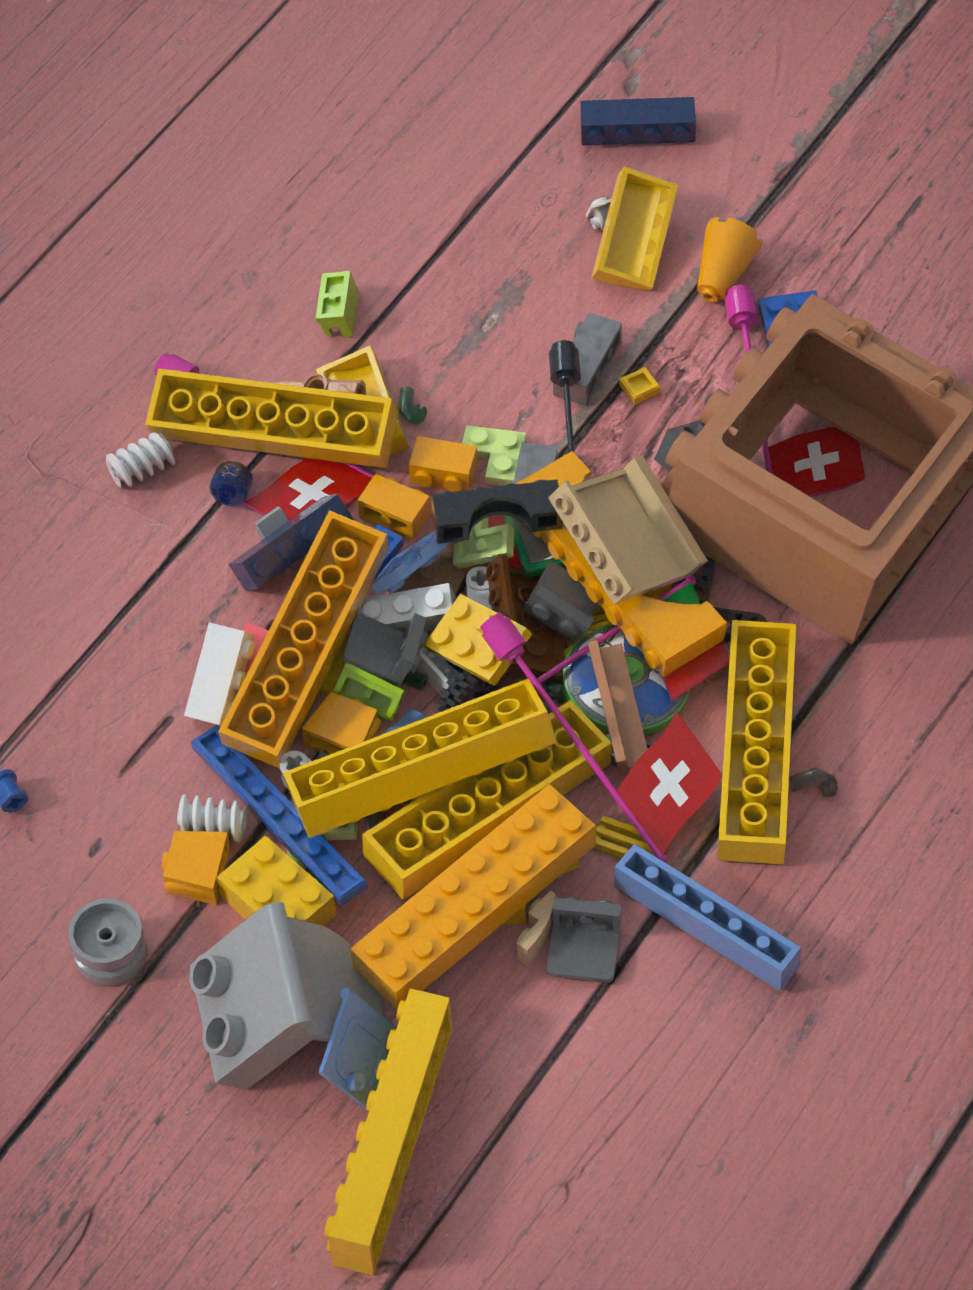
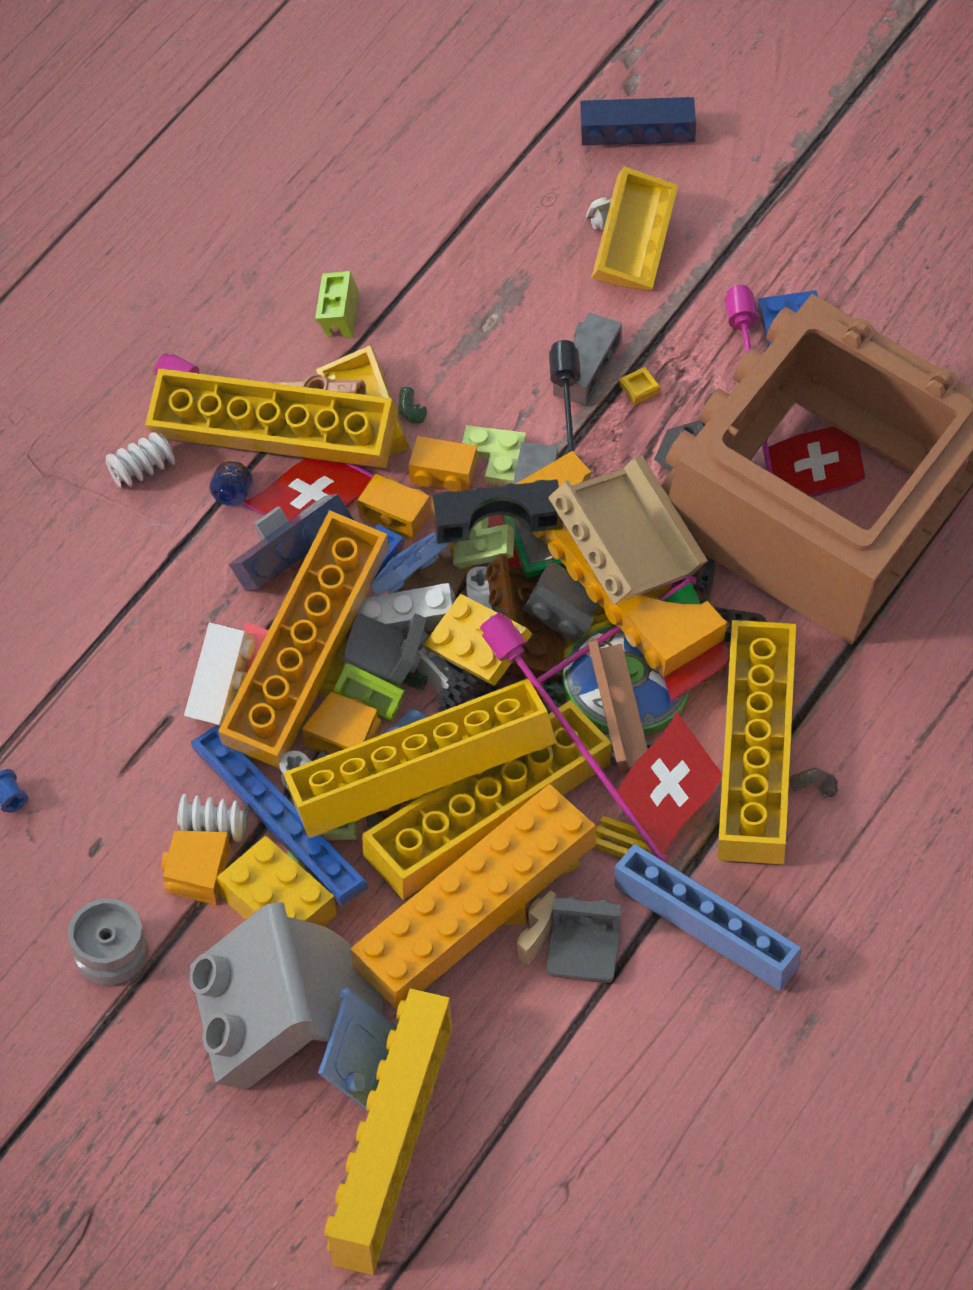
light orange cone [697,217,763,302] -> none

